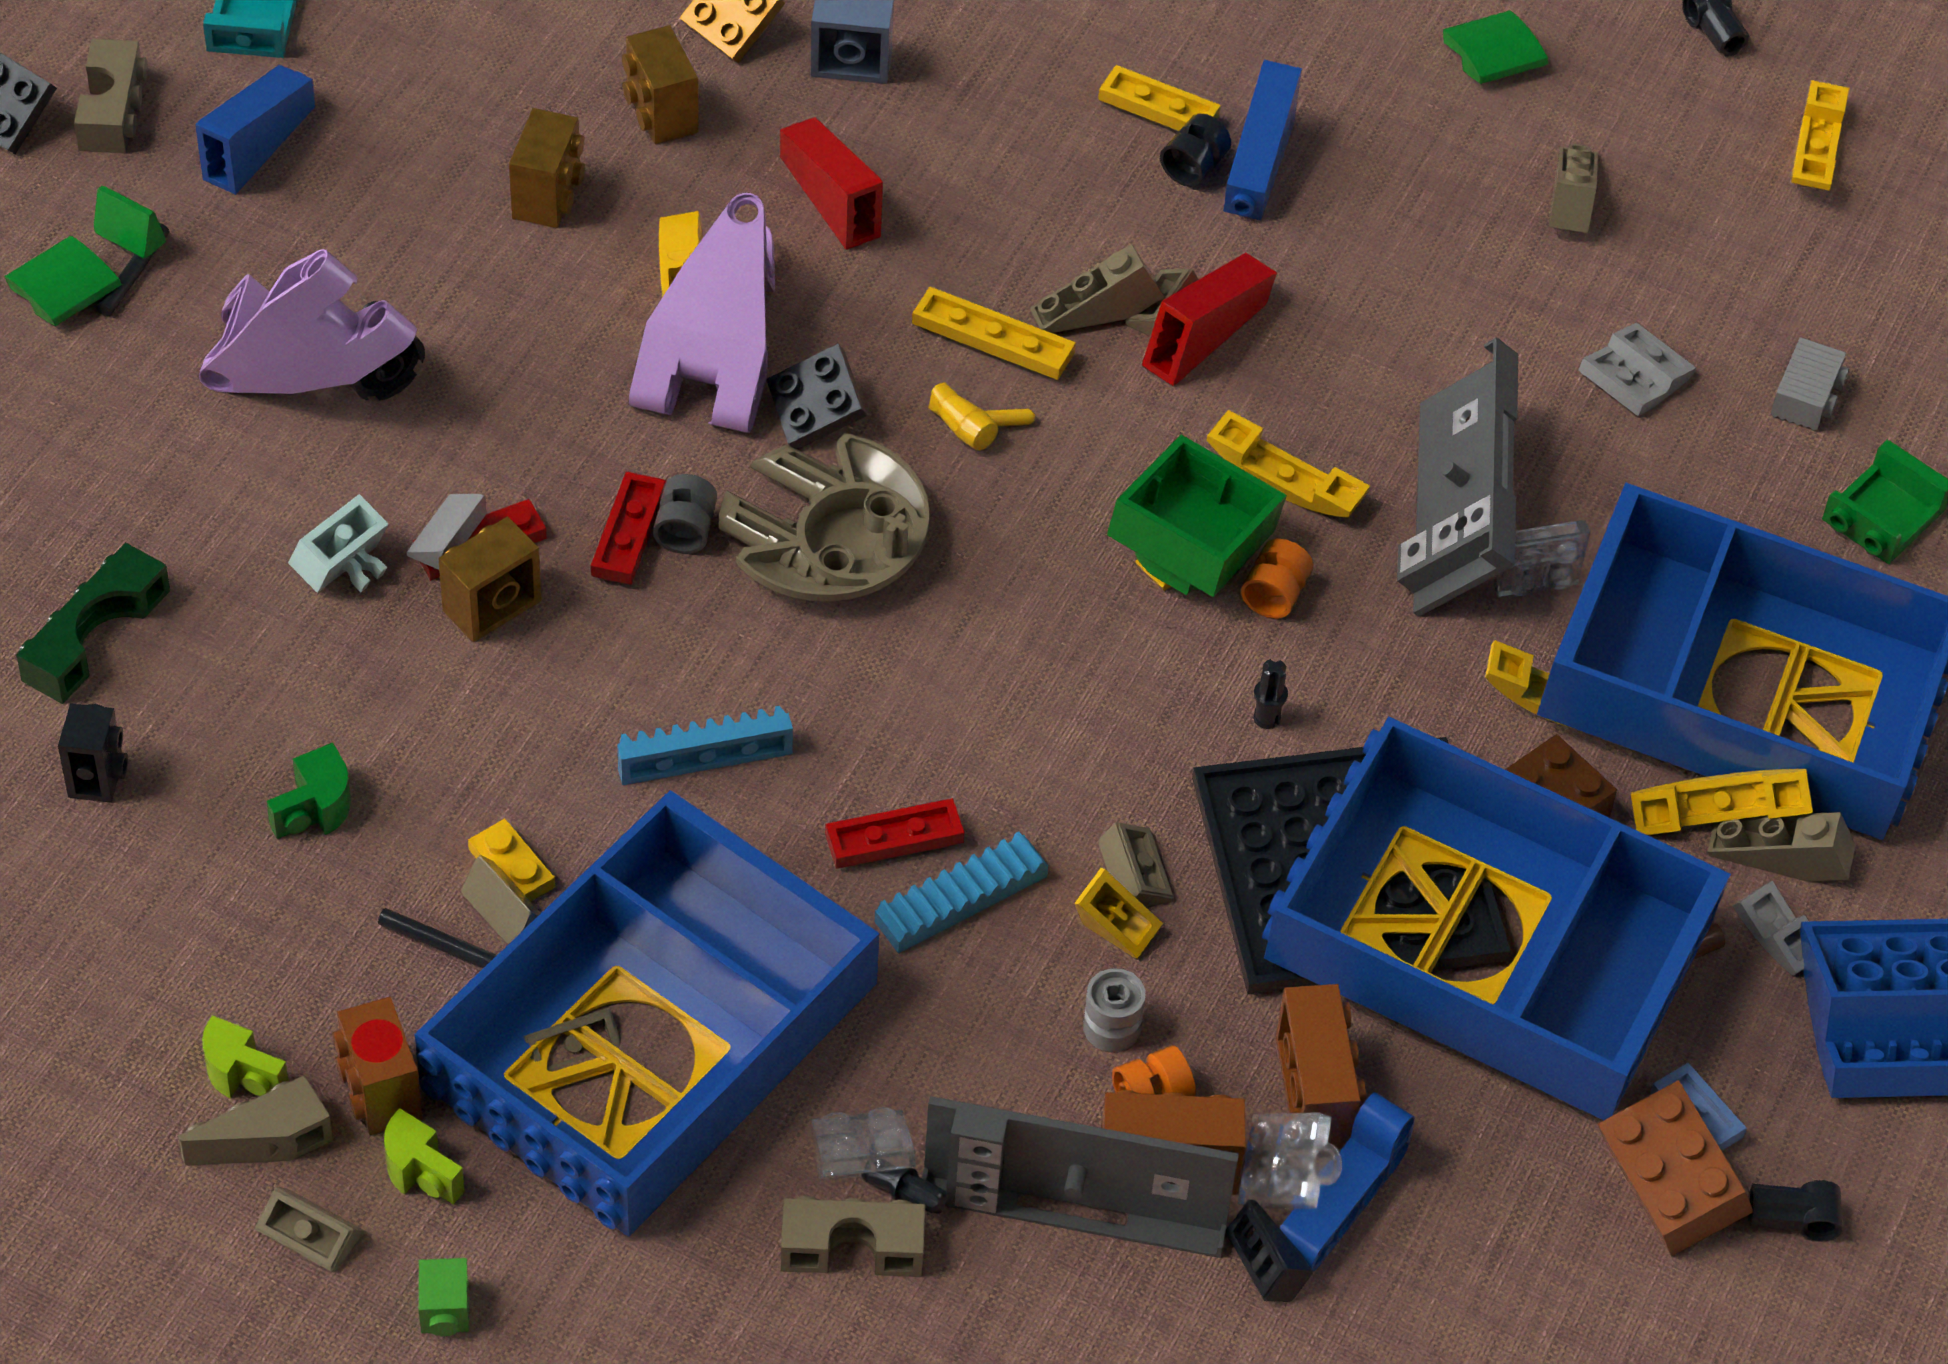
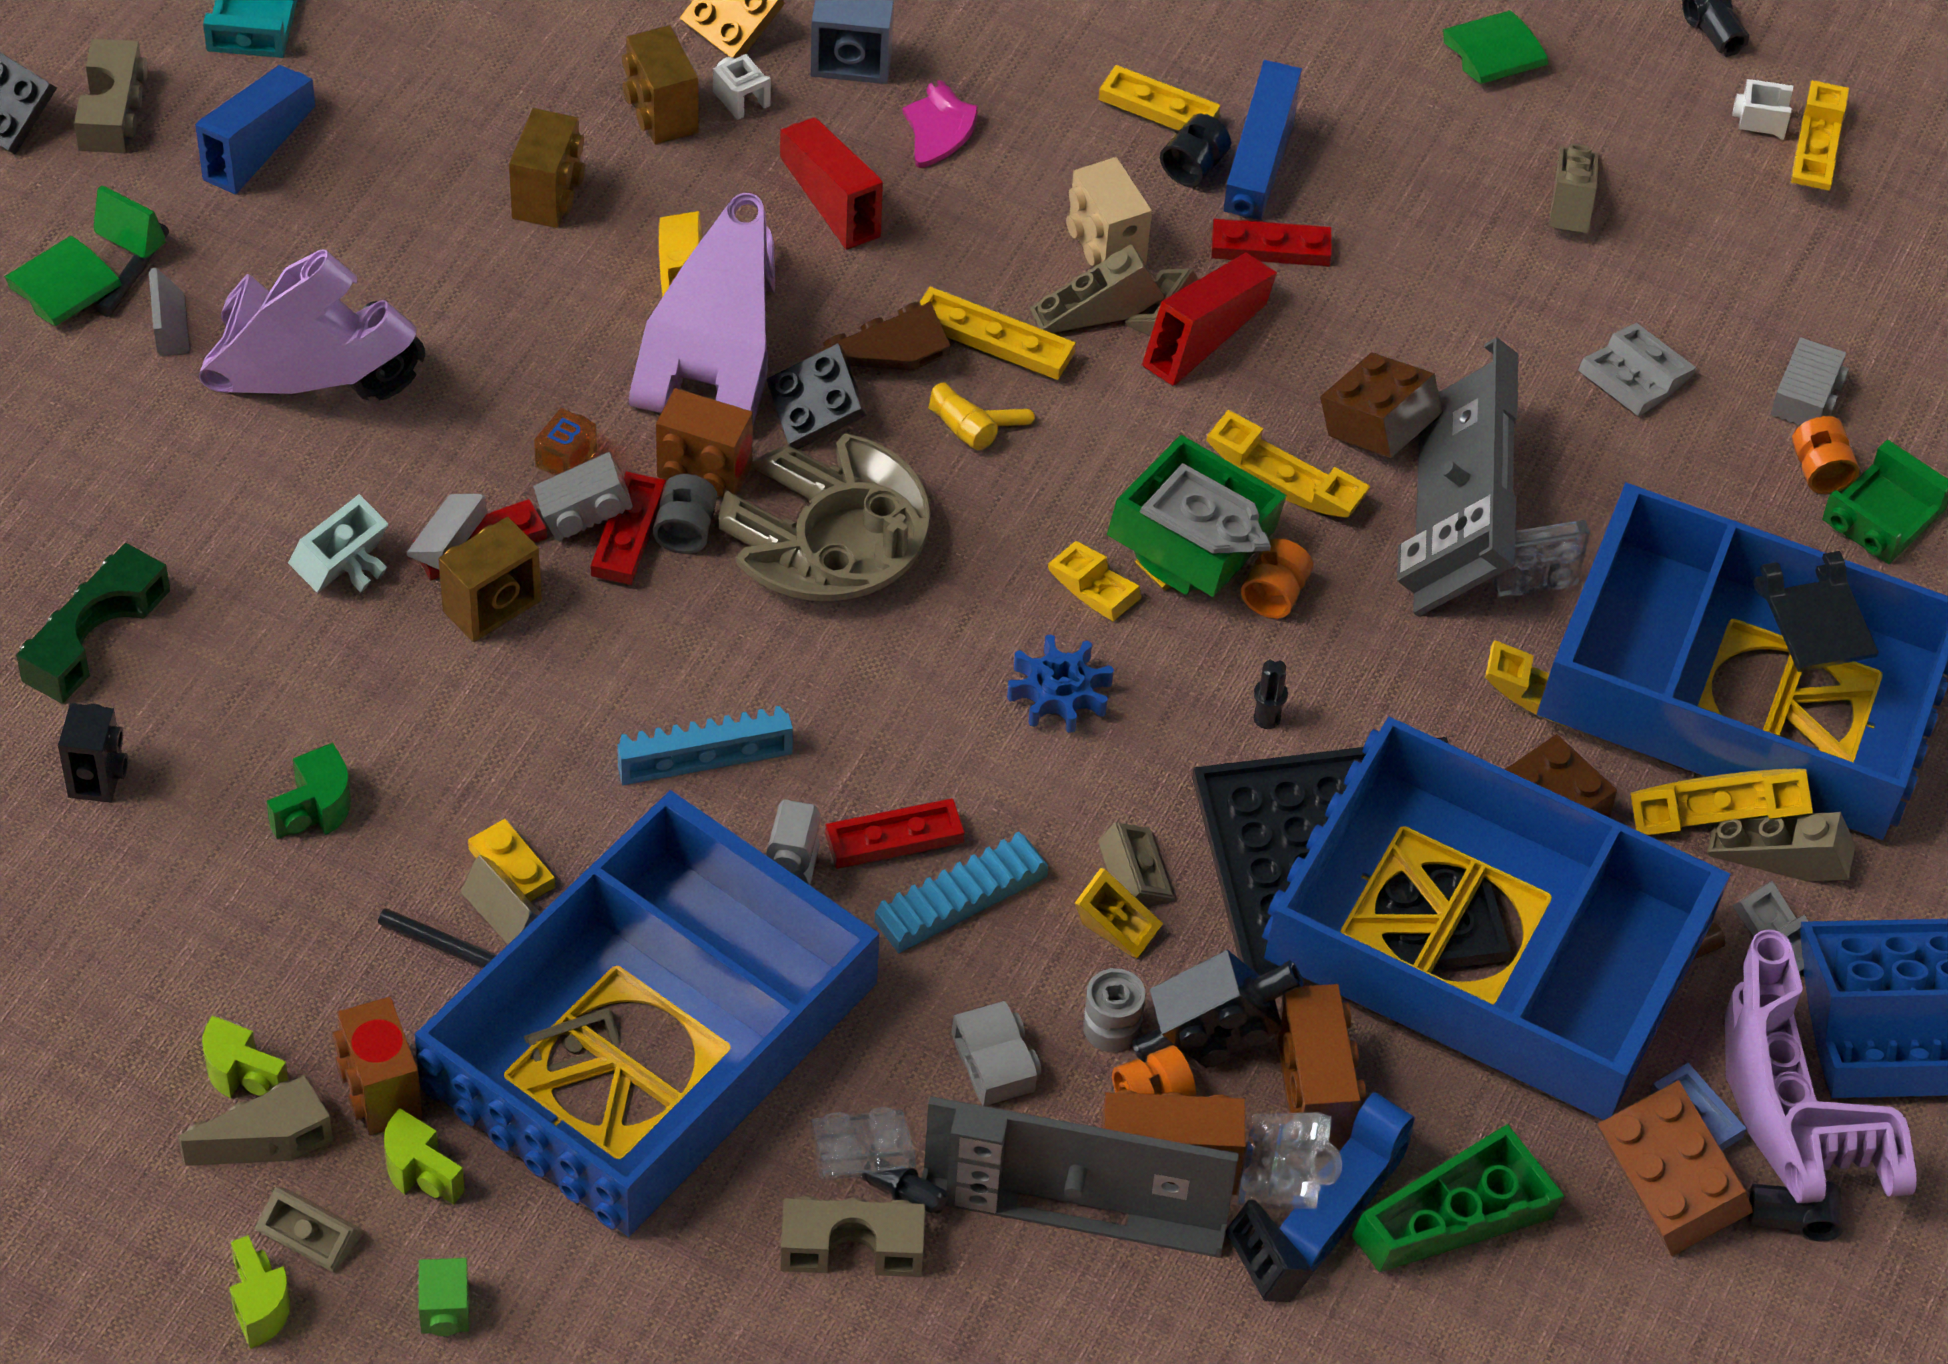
none -> light grey slope [149,268,189,356]
none -> lime brick [229,1235,290,1349]
none -> light grey brick [533,452,633,541]
none -> clear orange brick [534,408,597,476]
none -> dark orange brick [656,388,753,498]
none -> white window [713,54,771,120]
none -> light grey brick [766,799,821,885]
none -> reddish brown slope [818,301,950,370]
none -> dark pink arm [902,80,978,168]
none -> light grey brick [951,1001,1041,1106]
none -> blue gear [1007,634,1114,733]
none -> yellow slope [1048,541,1141,622]
none -> tan piece [1066,157,1152,266]
none -> black brick [1132,949,1304,1068]
none -> light grey tile [1140,463,1271,553]
none -> red plate [1211,219,1332,267]
none -> reddish brown brick [1320,352,1443,458]
none -> green wedge [1352,1124,1565,1273]
none -> lavender piece [1725,929,1917,1203]
none -> white window [1733,79,1793,140]
none -> black flag [1753,551,1879,672]
none -> orange wheel [1792,416,1860,494]

